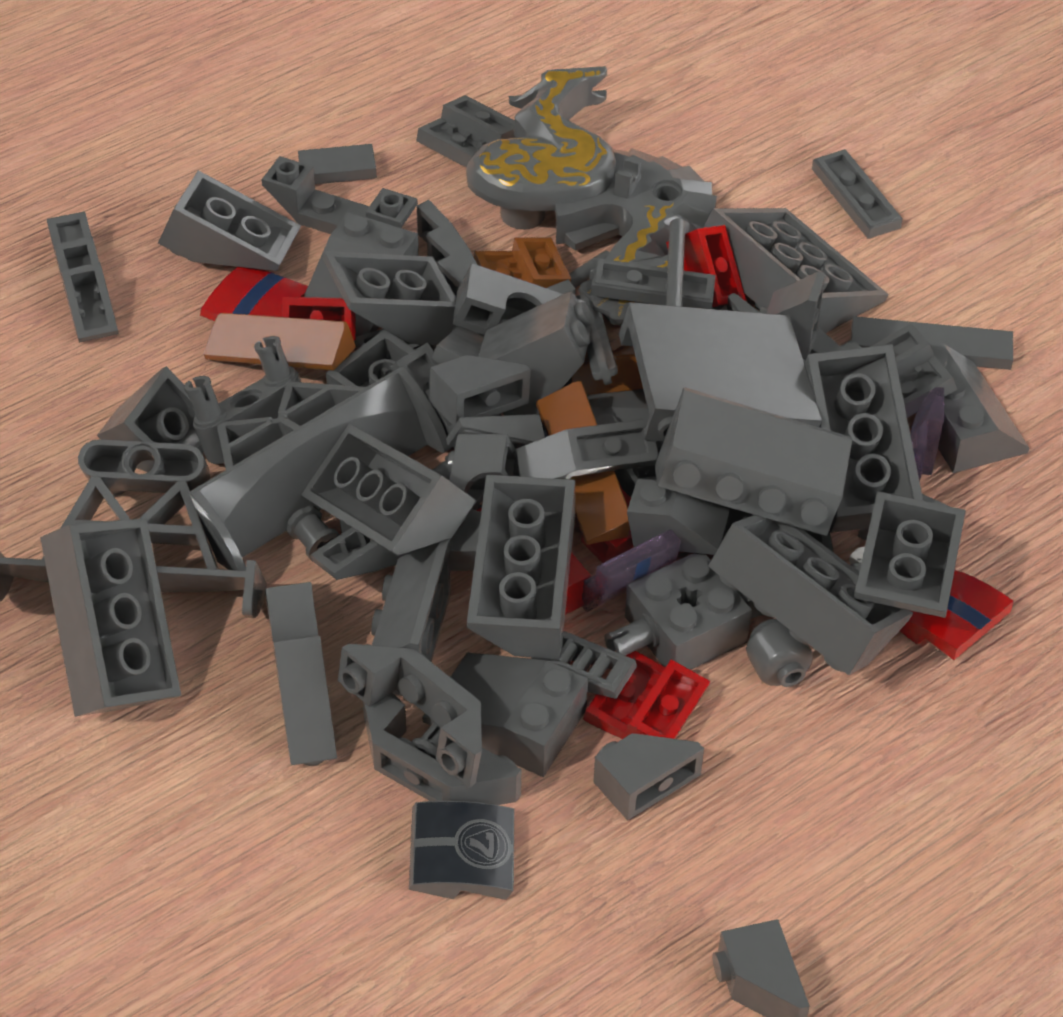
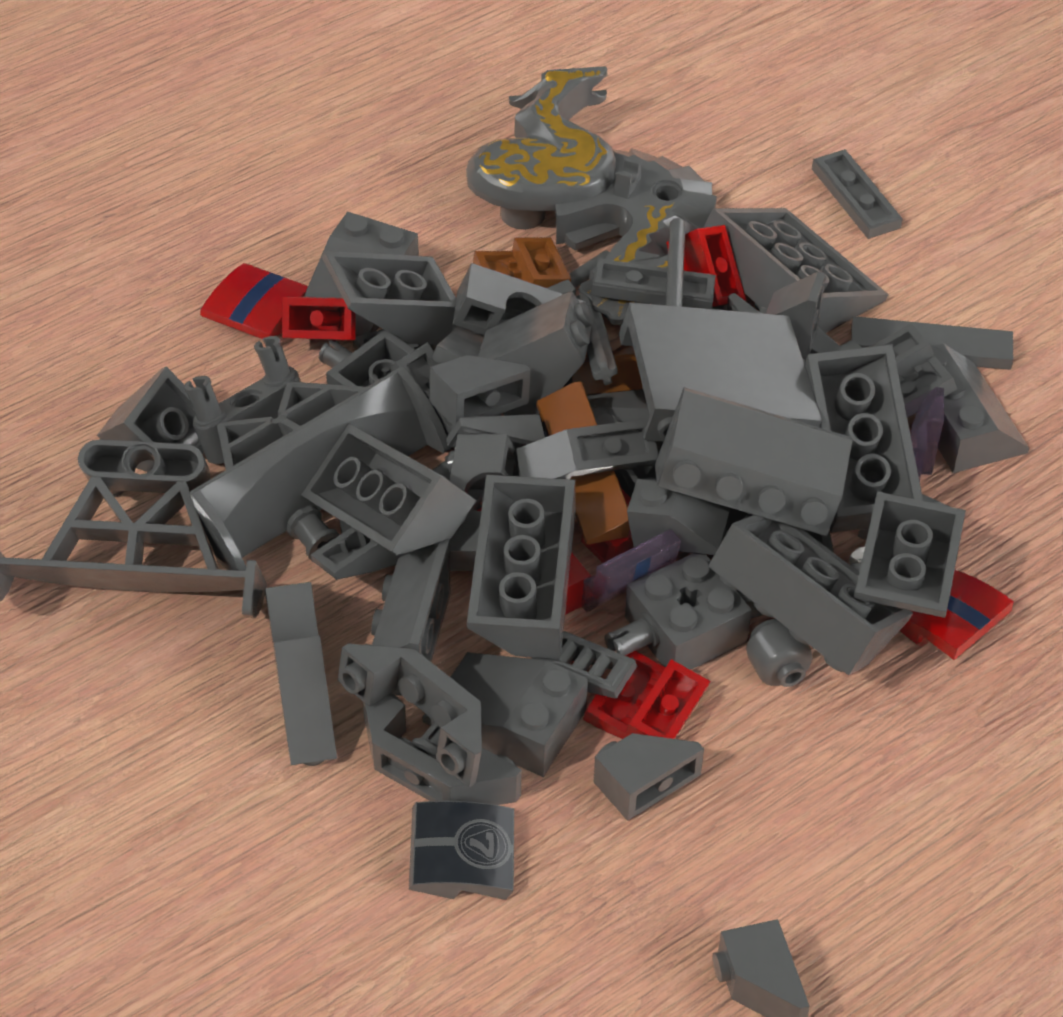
dark grey slope [40,518,181,717] -> none
dark grey slope [47,211,119,343] -> none
dark grey slope [158,170,301,271] -> none
slope [204,313,356,371] -> none
dark grey slope [262,156,418,234] -> none
dark grey tile [298,144,377,184] -> none
dark grey slope [416,95,516,168] -> none
dark grey slope [417,200,477,297] -> none

